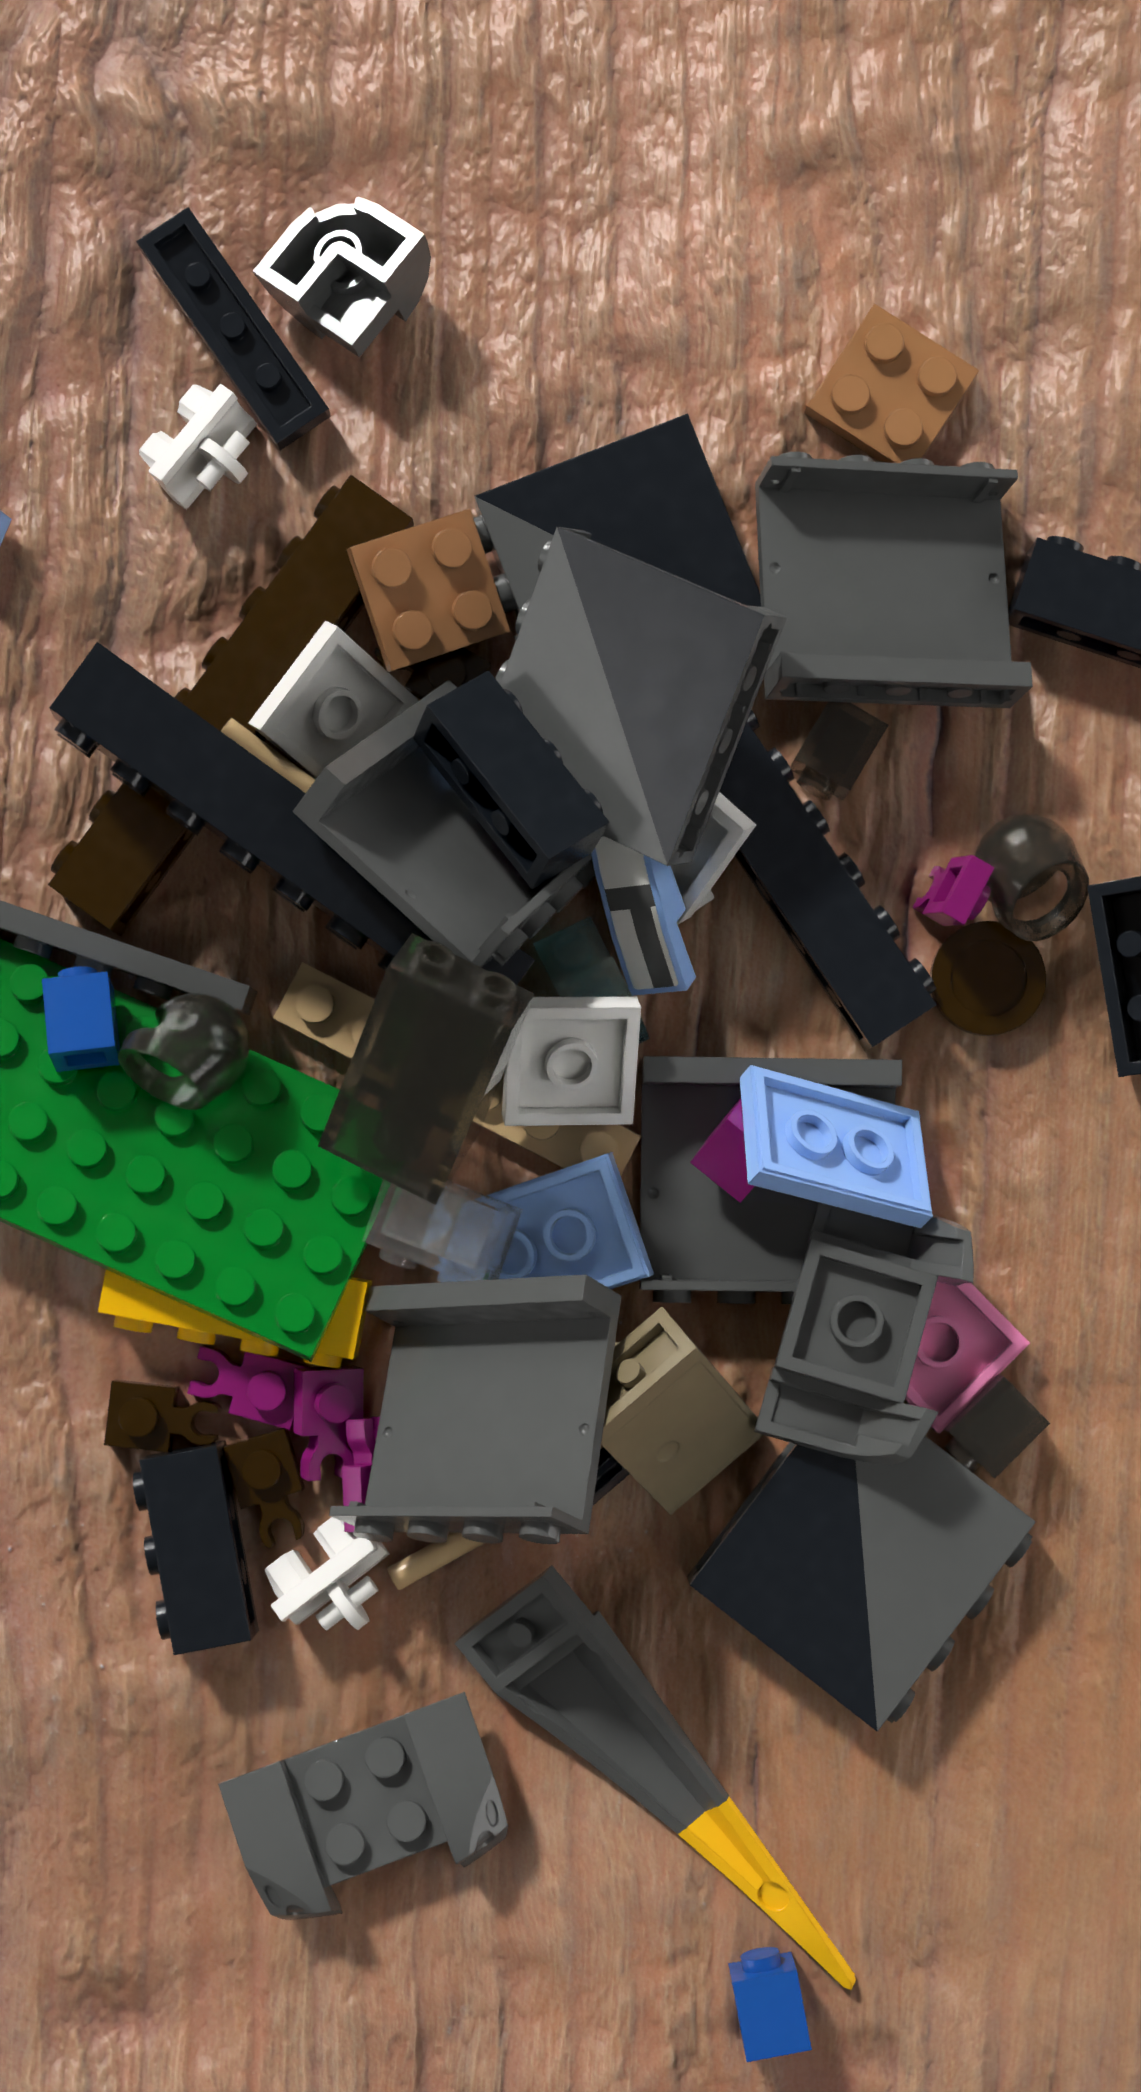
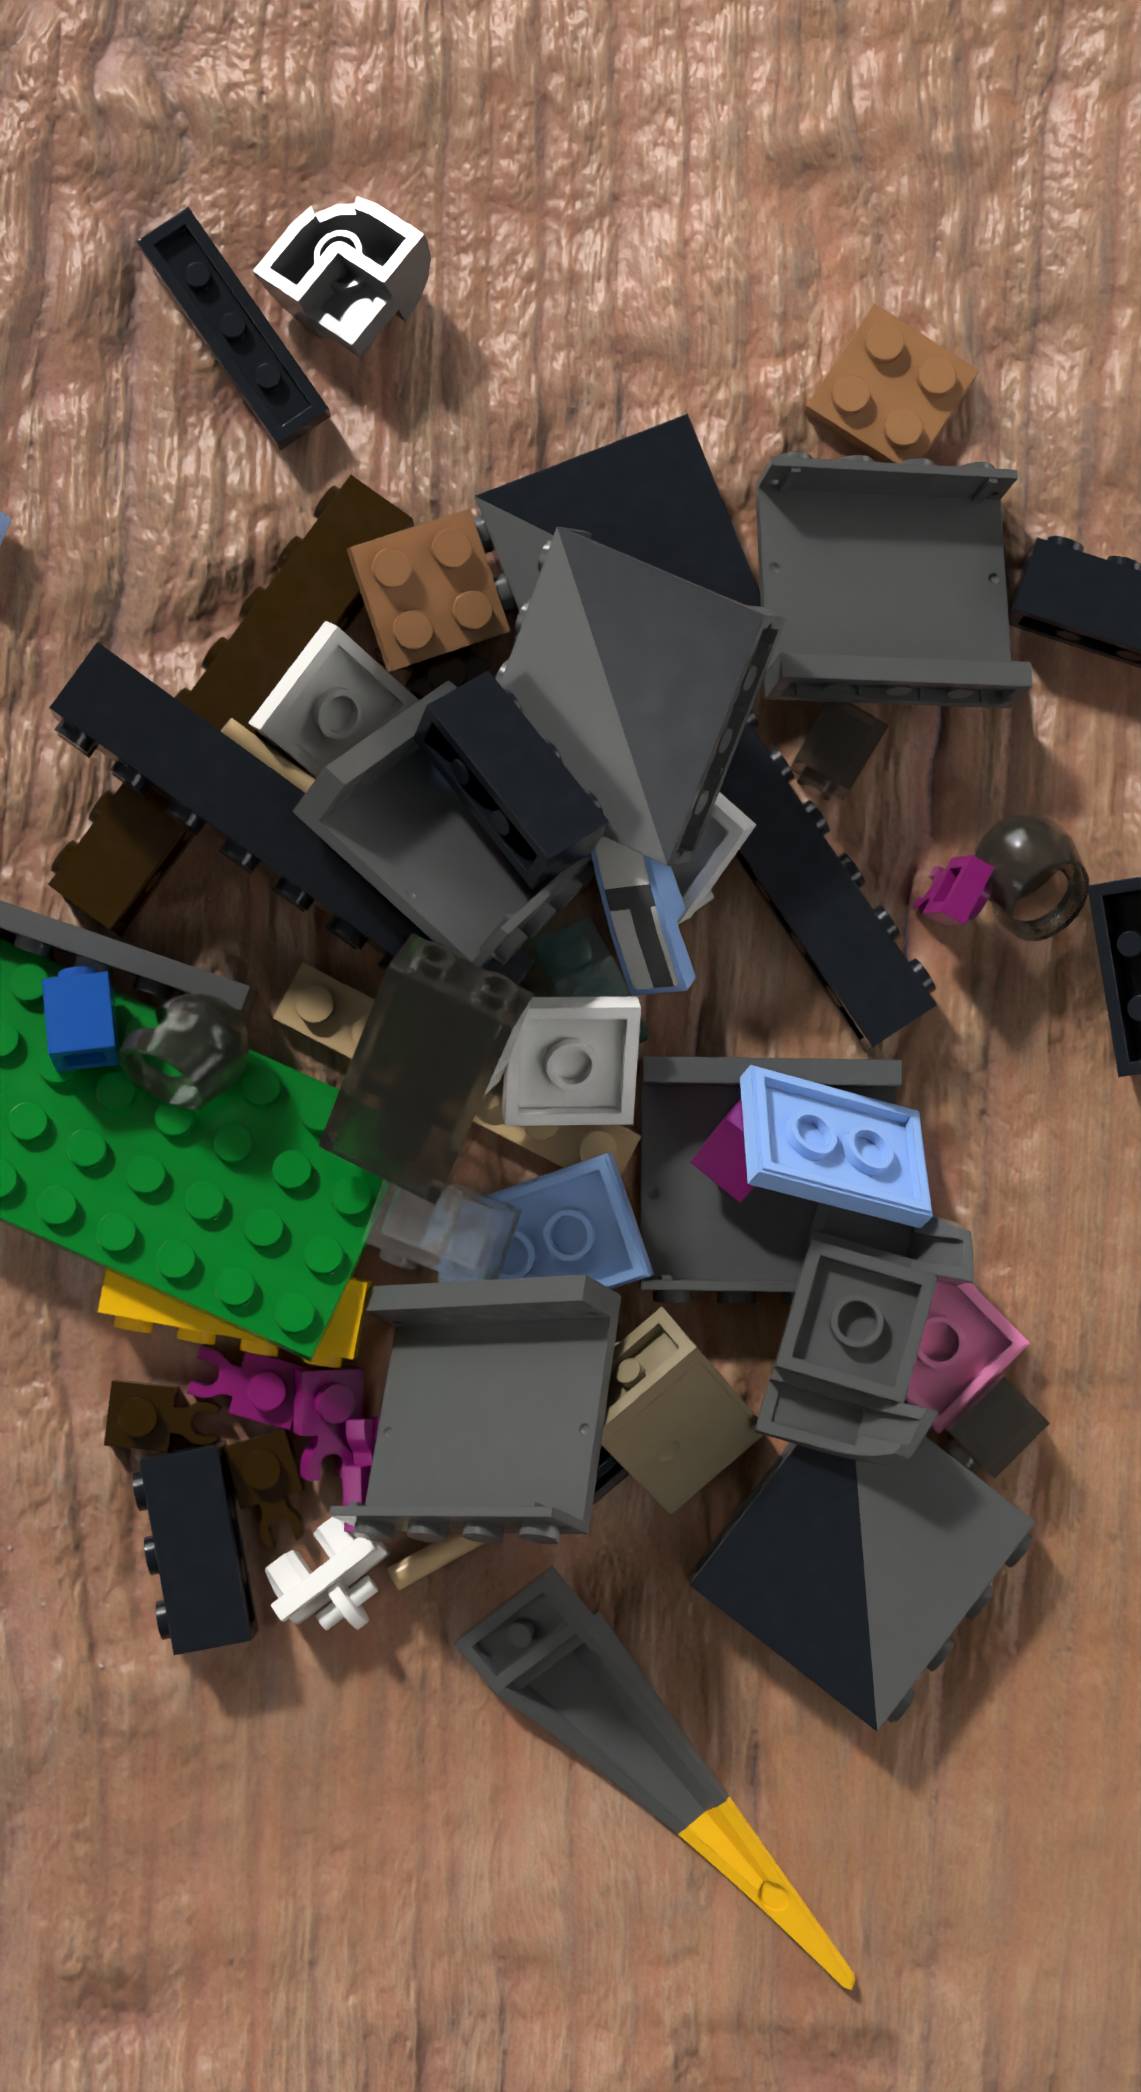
white hips [139,384,257,510] -> none
dark grey piece [218,1692,508,1920] -> none
blue brick [728,1947,812,2062] -> none
dark brown piece [930,921,1046,1036] -> none

